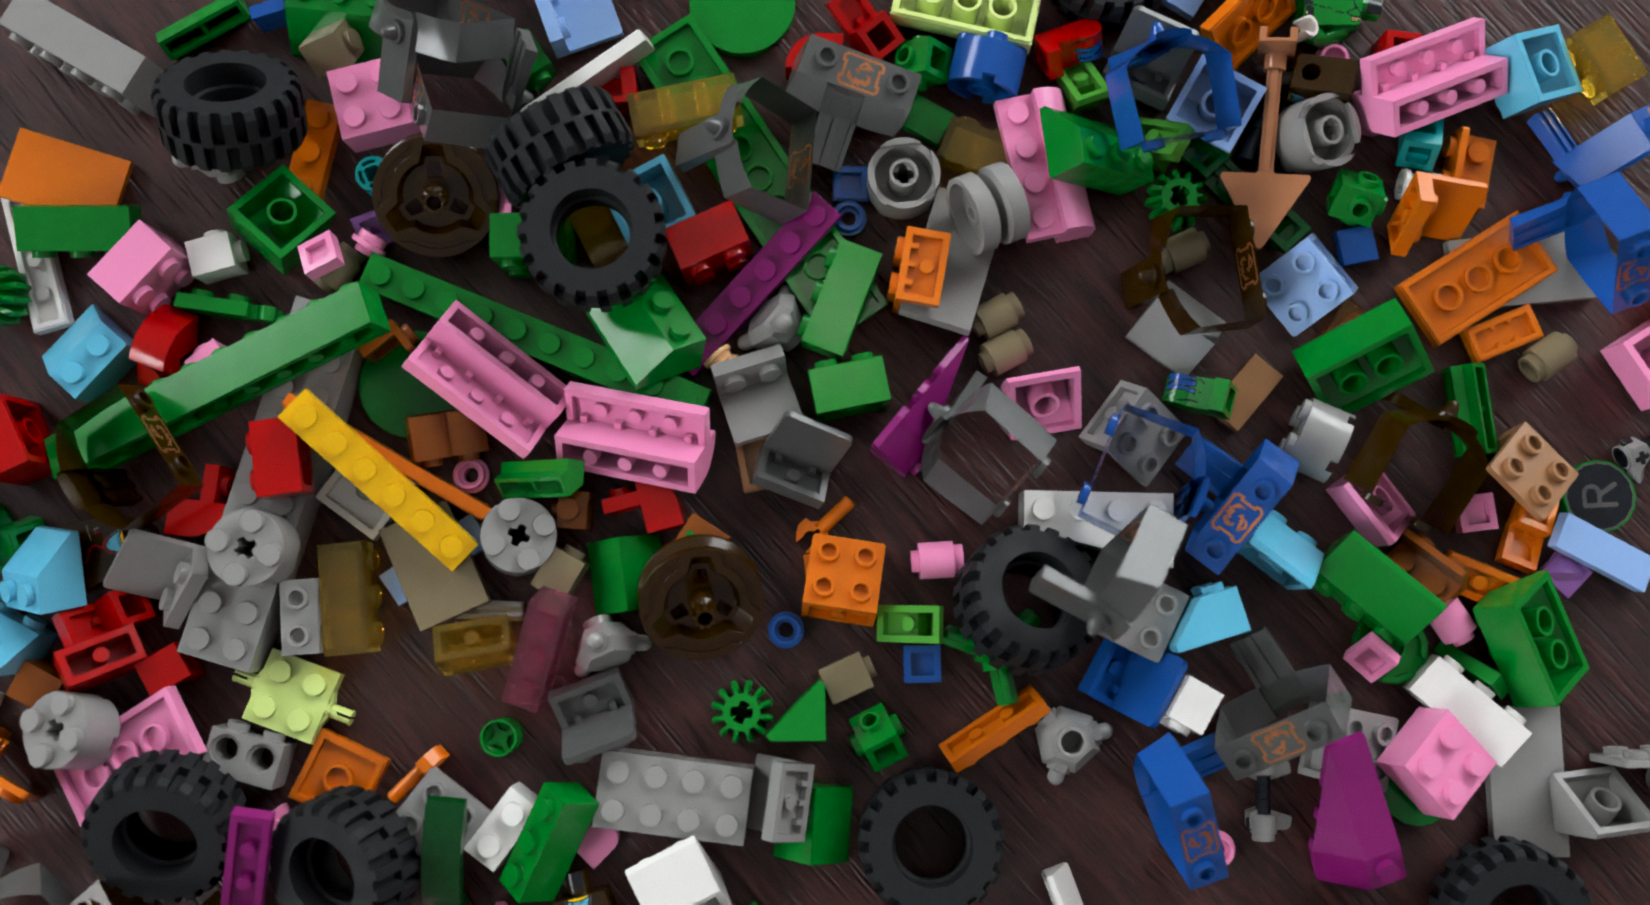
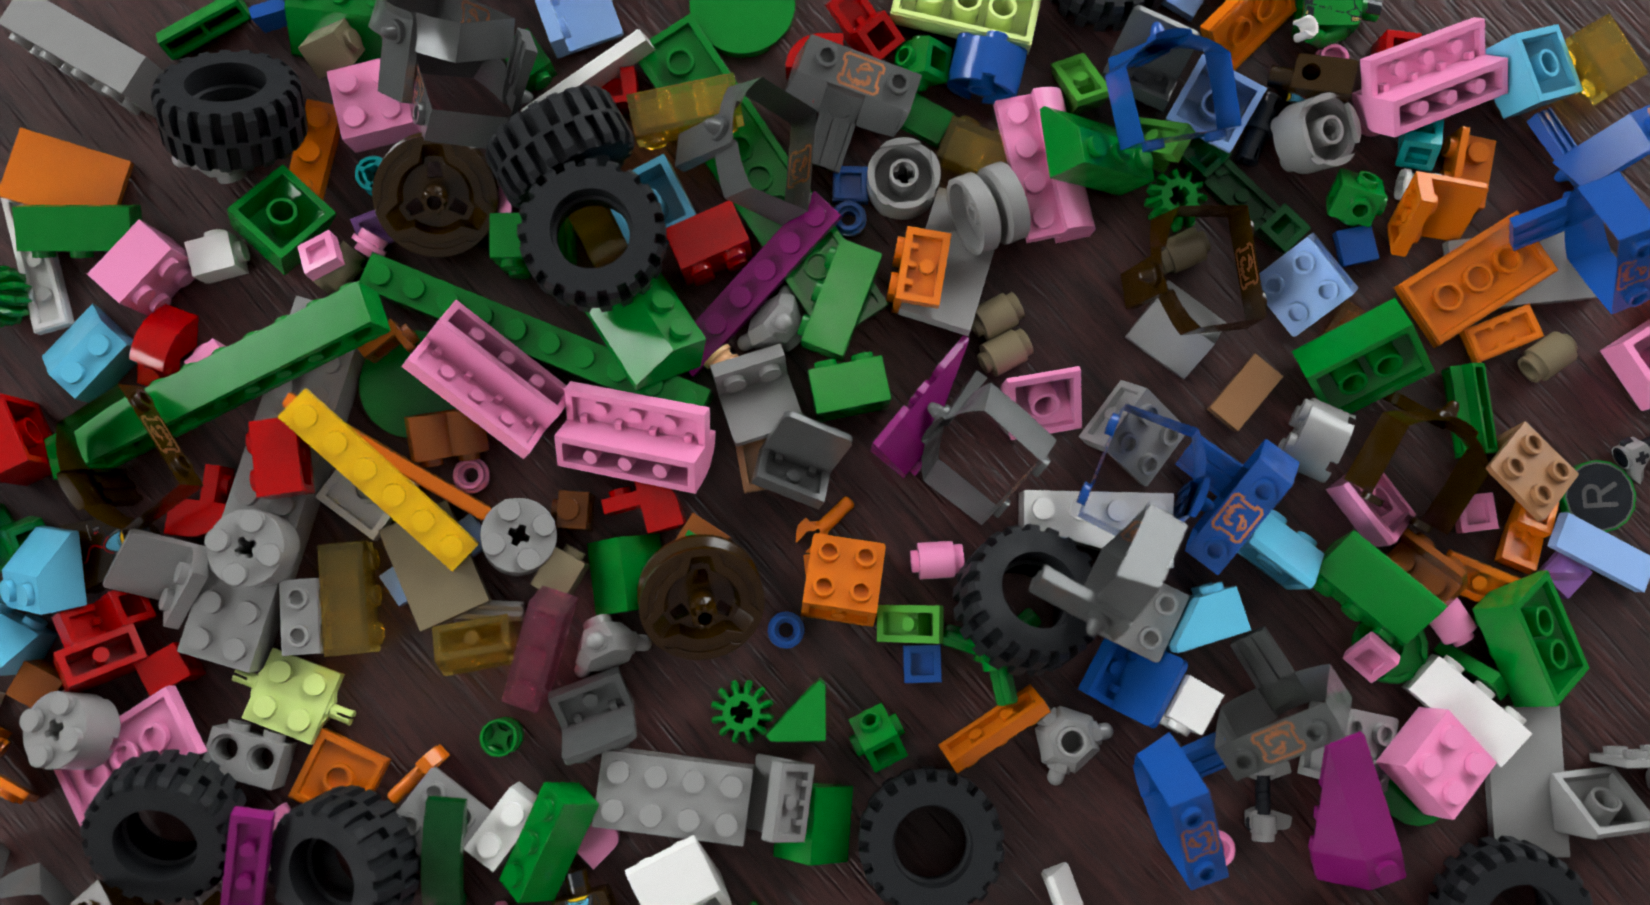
green plate [174,288,285,324] -> none
green piece [494,458,584,499] -> none
dark tan brick [818,651,878,705] -> none
red leg [1033,19,1104,80] -> none
green leg [1161,373,1238,421] -> none
nougat piece [1220,26,1311,250] -> none

